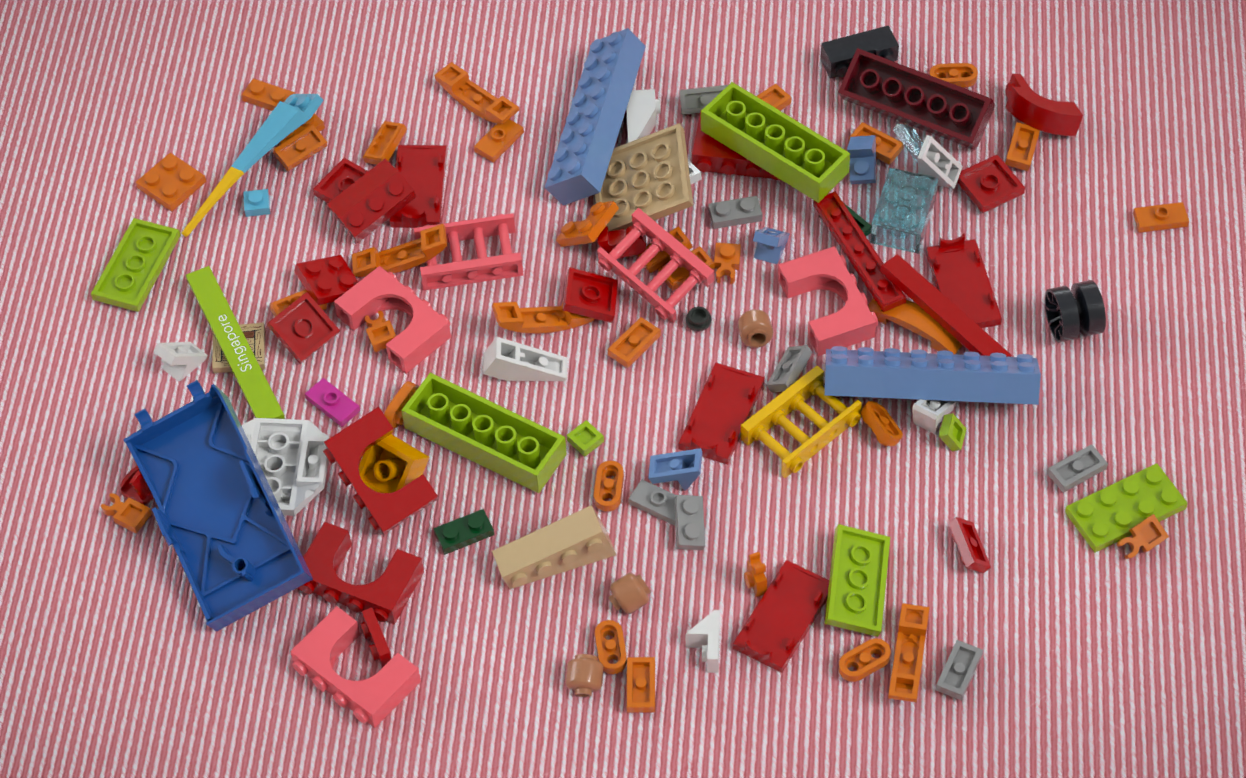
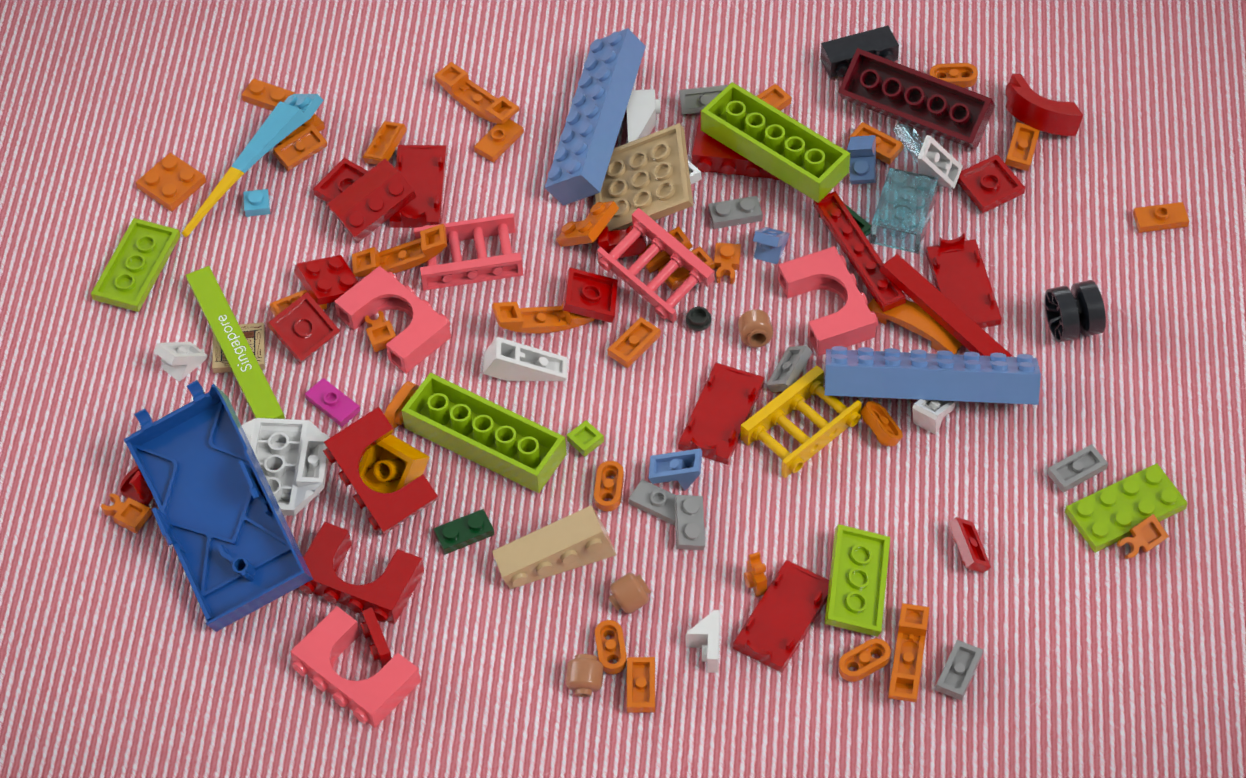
lime plate [939,413,967,451] -> none

